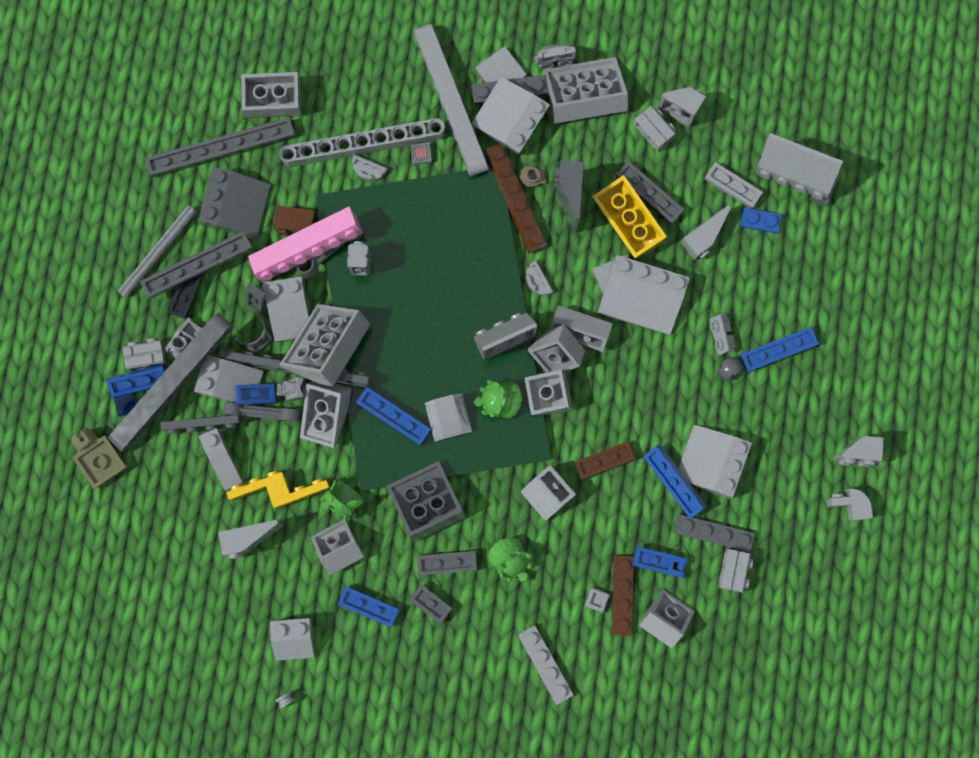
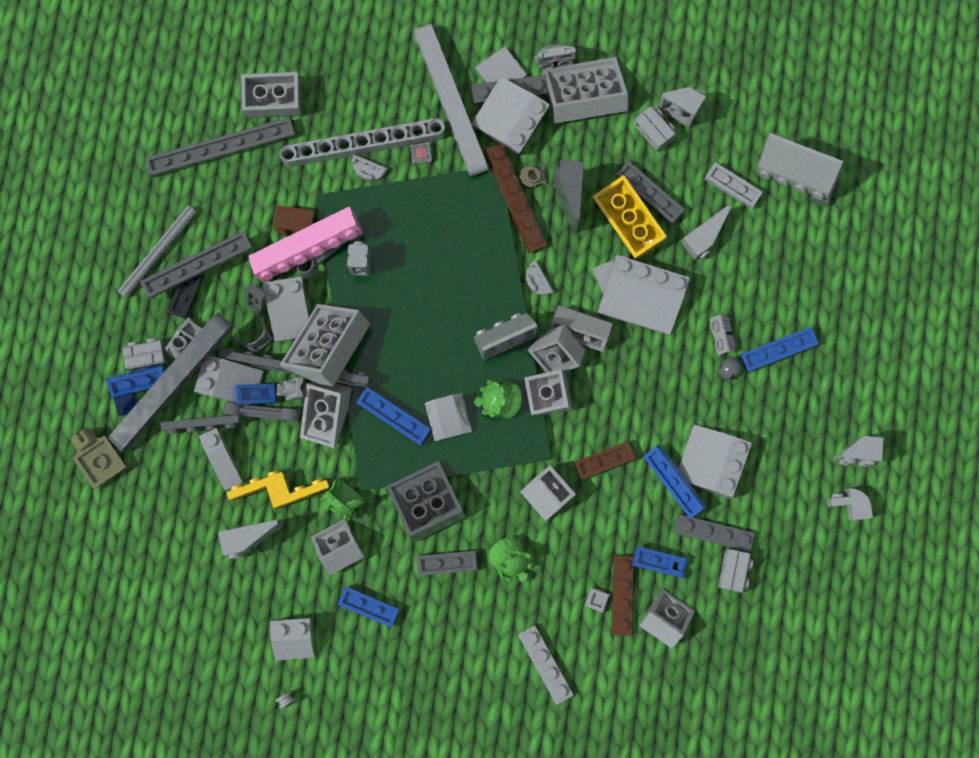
dark grey slope [198,167,271,238] -> none
dark grey plate [409,584,452,624] -> none
blue plate [740,207,782,234] -> none

